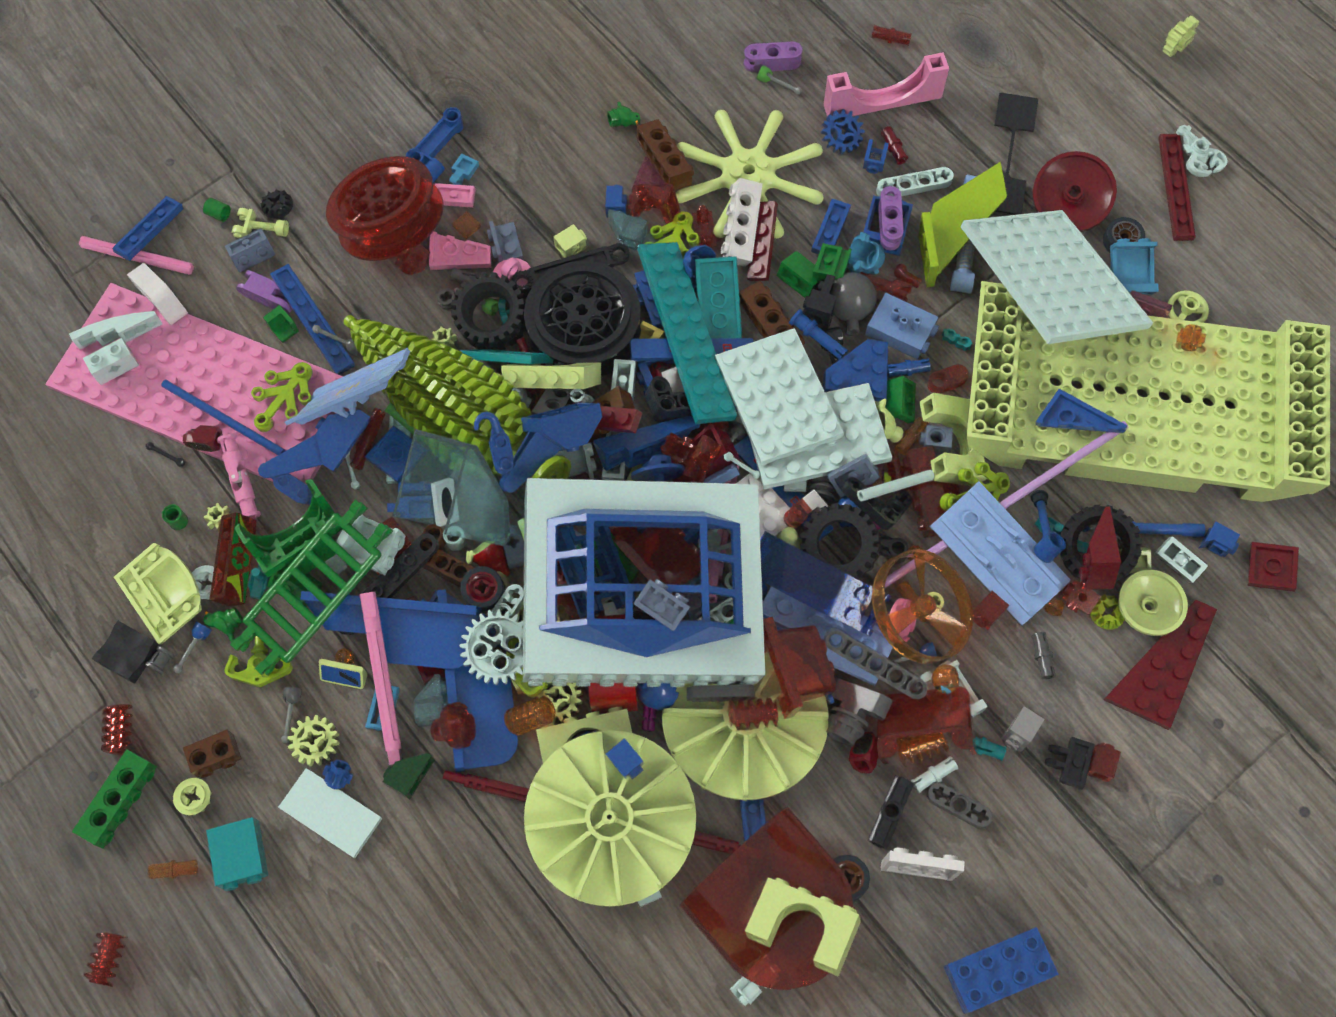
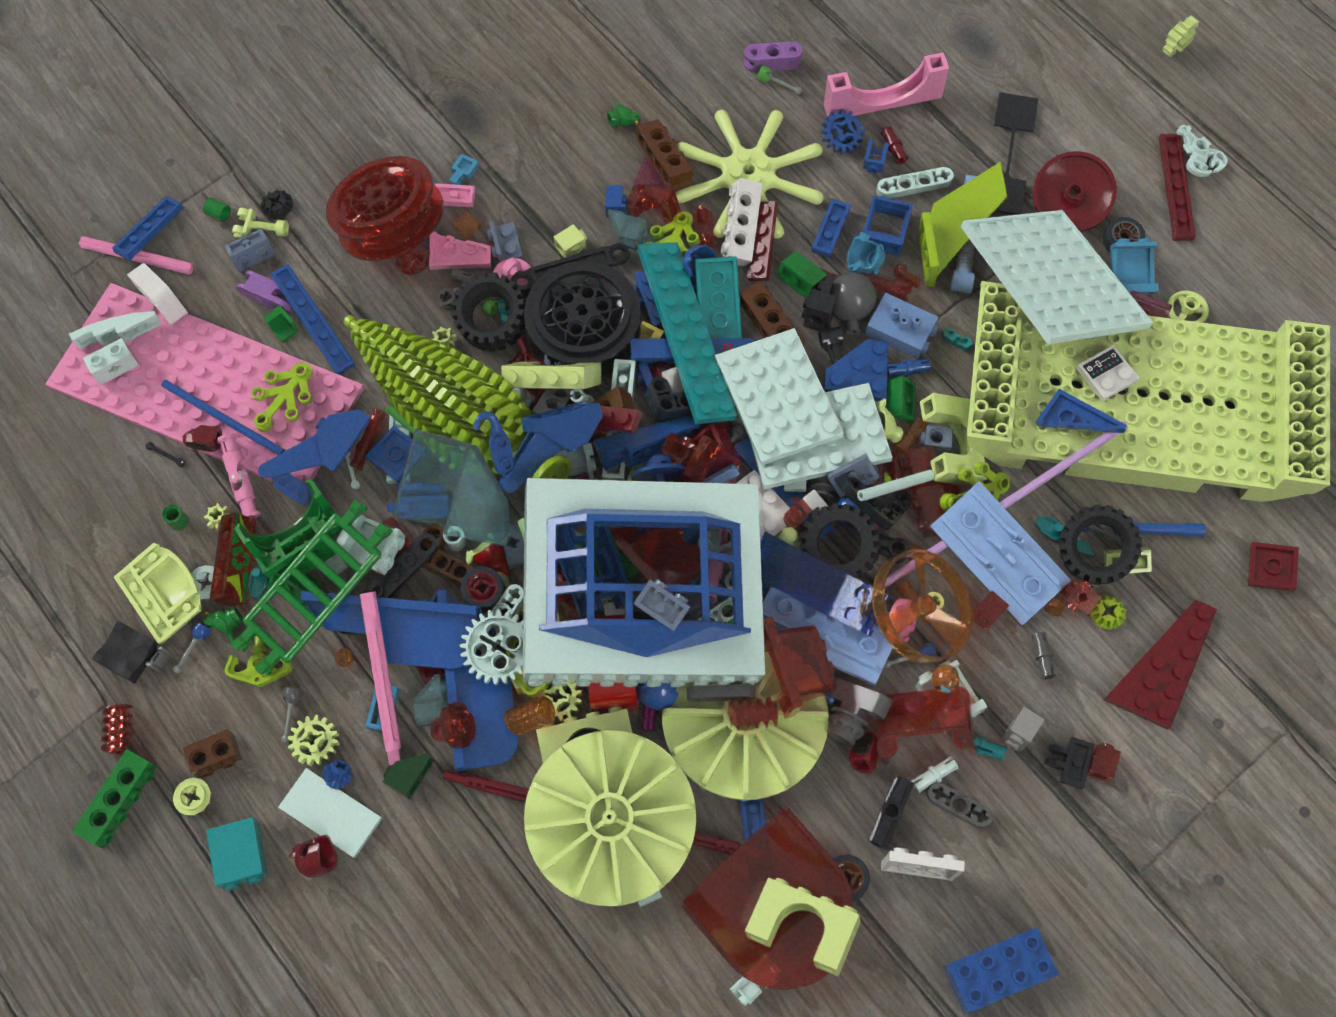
clear red piece [83,932,128,987] -> none
clear orange axle [148,859,198,879] -> none
light blue hinge [284,348,410,425] -> none
hinge [312,325,358,356] -> none
slope [319,659,368,689] -> none
blue piece [406,107,464,184] -> none
white tile [431,478,458,527] -> none
teal tile [460,349,553,364] -> none
blue brick [606,738,644,779] -> none
light aqua hinge [724,452,760,479] -> none
blue pin [789,309,848,360] -> none
green plate [813,243,852,280] -> none
dark grey beam [824,628,927,699] -> none
clear red pin [871,25,912,46] -> none
medium lavender piece [878,186,903,250] -> none
clear orange piece [896,725,949,767] -> none
clear red piece [927,364,969,394] -> none
blue piece [1030,490,1066,563] -> none
dark red slope [1080,507,1121,590] -> none
yellowish green dish [1118,570,1188,636] -> none
light aqua brick [1154,536,1208,583] -> none
clear orange gear [1176,324,1206,351] -> none
blue window [1198,521,1240,557] -> none
none -> dark red helmet [289,835,338,878]
none -> white plate [1076,345,1139,402]

